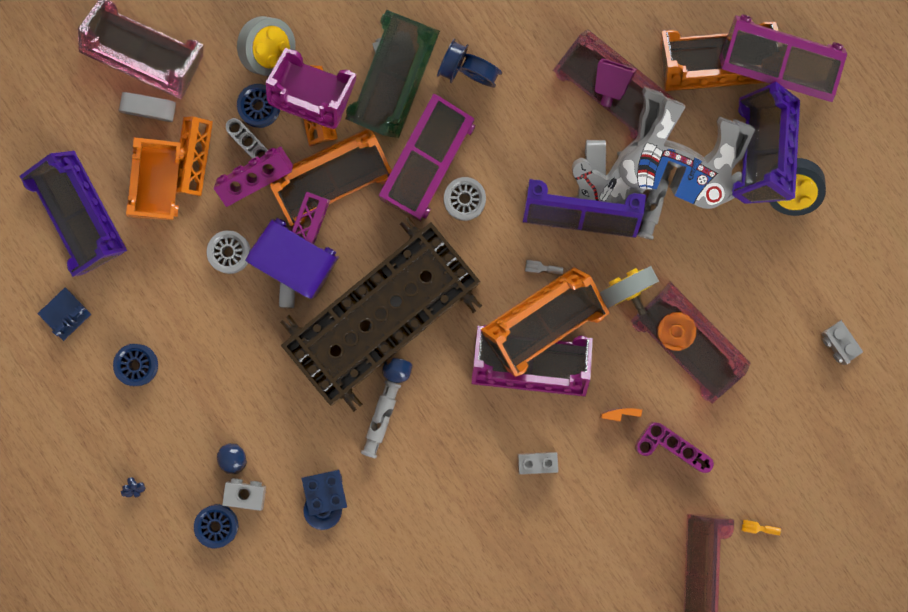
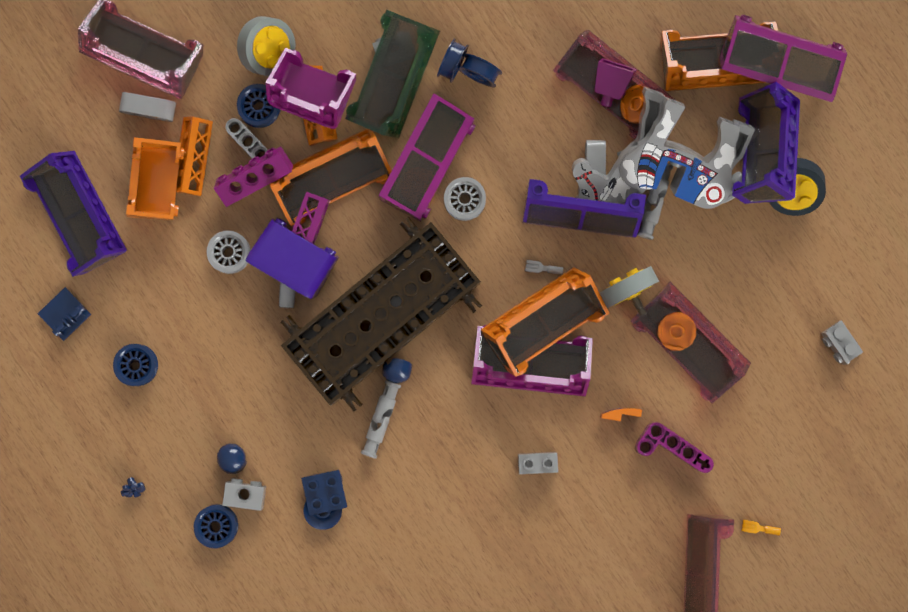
none -> orange tile [620,85,648,124]

